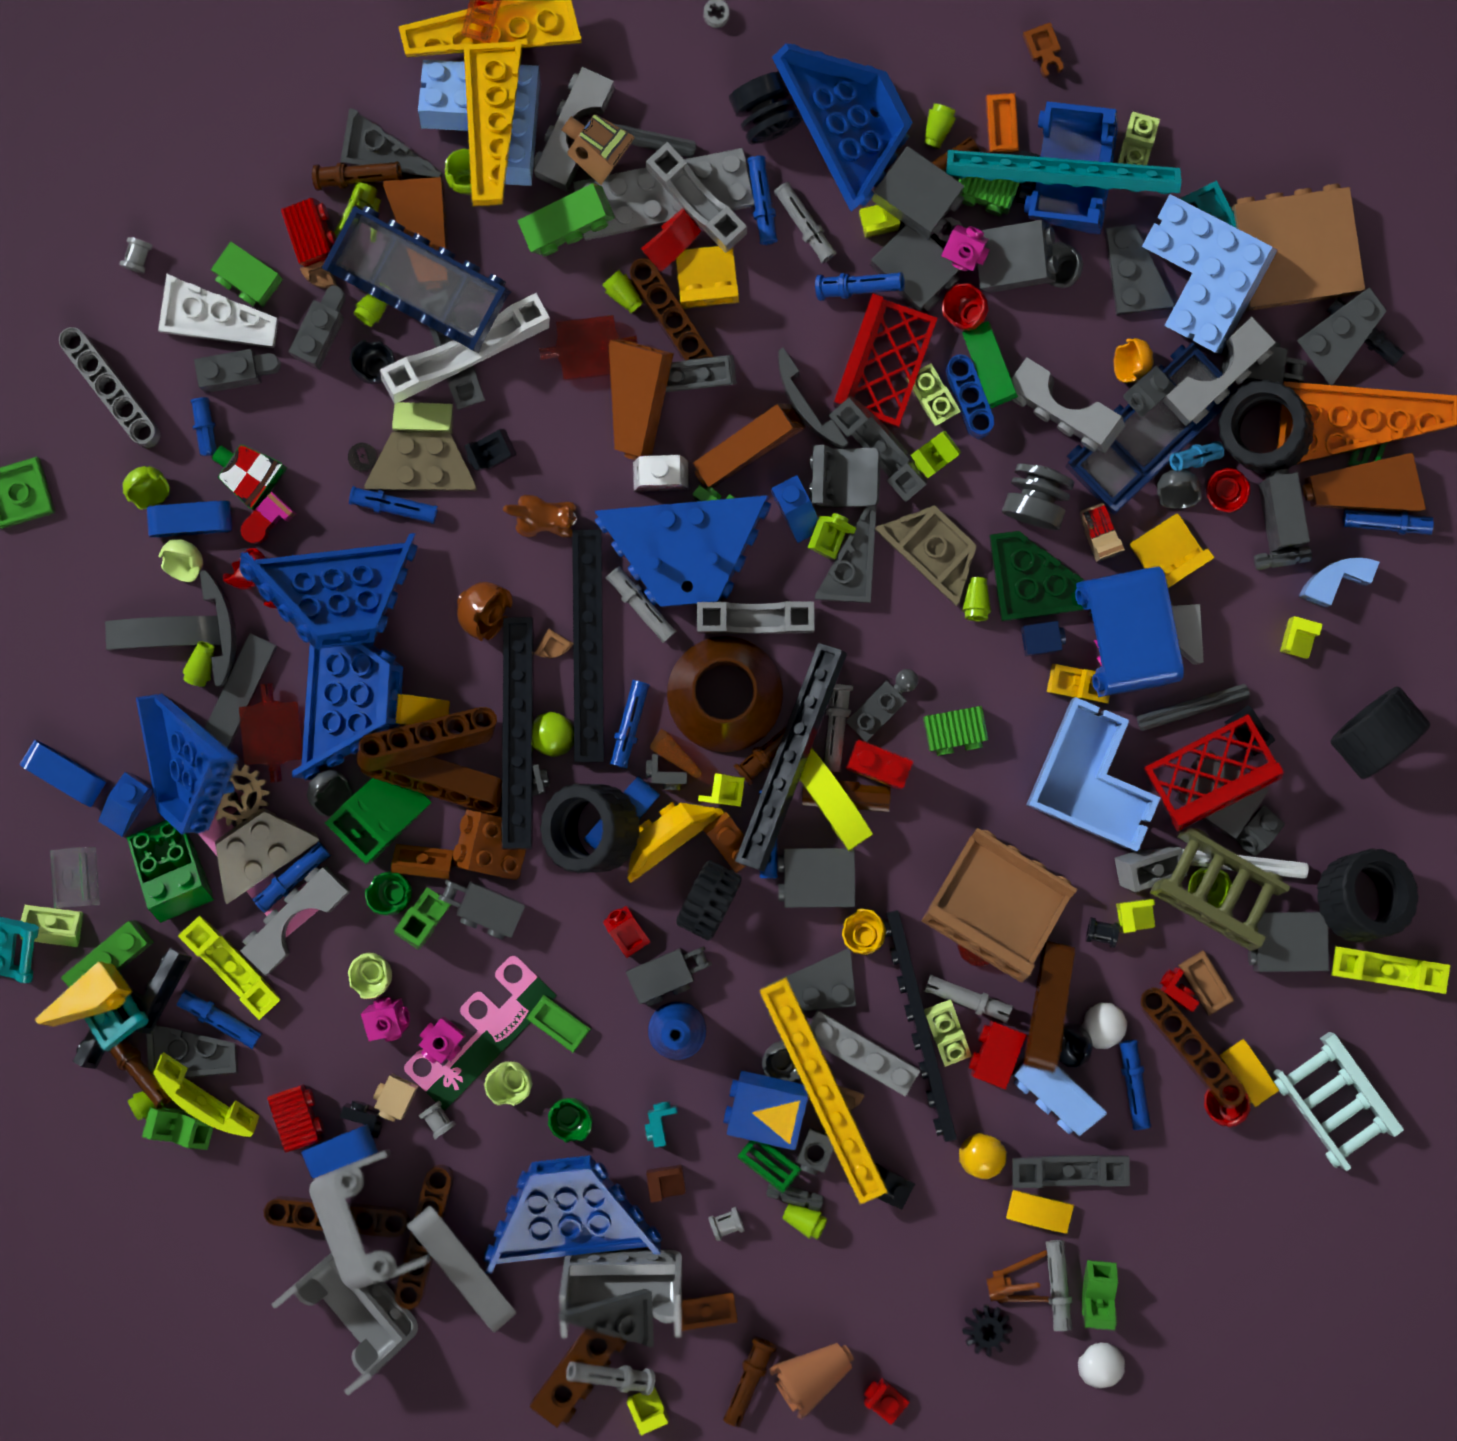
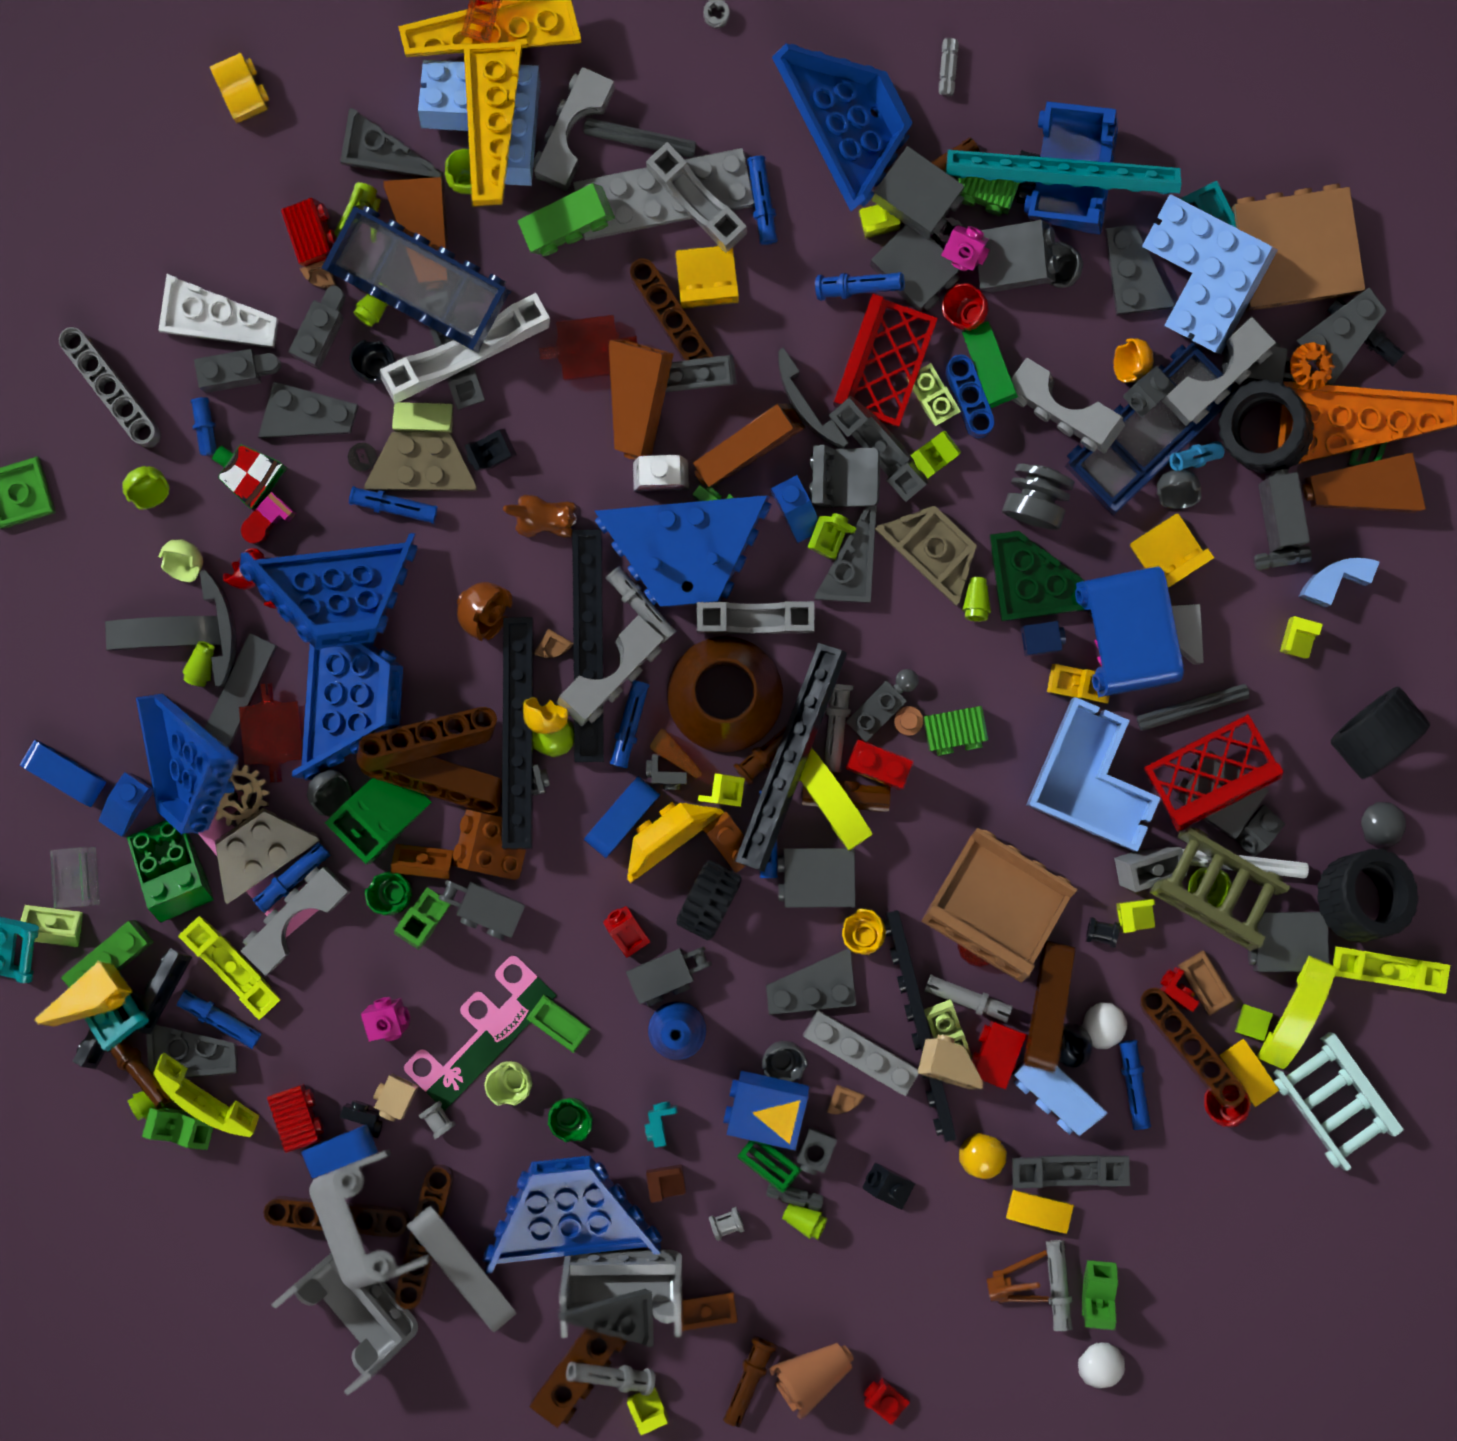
light grey bush [119,237,153,273] -> none
blue beam [147,501,232,537] -> none
bright green brick [211,241,283,307] -> none
reddish brown pin [312,161,402,191] -> none
yellowish green hair [348,952,392,999] -> none
yellow slope [396,694,450,725] -> none
dark pink brick [419,1016,466,1064] -> none
black tyre [540,784,639,873] -> none
medium nougat torso [561,115,635,185] -> none
lime cone [602,270,643,313] -> none
red slope [641,208,701,273] -> none
black wheel [729,71,803,145] -> none
yellow plate [760,977,887,1205] -> none
light grey pin [774,182,837,263] -> none
lime cone [924,103,956,149] -> none
black gear [962,1304,1013,1356] -> none
orange tile [986,93,1019,154] -> none
dark orange plate [1023,22,1063,78] -> none
leg [1080,503,1125,563] -> none
yellowish green slope [1117,111,1160,165] -> none
red hair [1206,468,1251,513] -> none
black bracket [1224,705,1275,757] -> none
blue pin [1343,508,1434,535] -> none
none -> yellow brick [210,53,270,123]
none -> dark grey wing [258,382,358,439]
none -> yellow hair [523,697,569,734]
none -> light grey arch [557,615,664,726]
none -> nougat plate [894,706,923,736]
none -> tan slope [918,1035,983,1090]
none -> light grey axle [939,38,959,96]
none -> lime tile [1235,1004,1273,1041]
none -> neon yellow slope [1257,955,1337,1069]
none -> orange gear [1290,342,1335,389]
none -> dark grey hair [1361,802,1406,848]

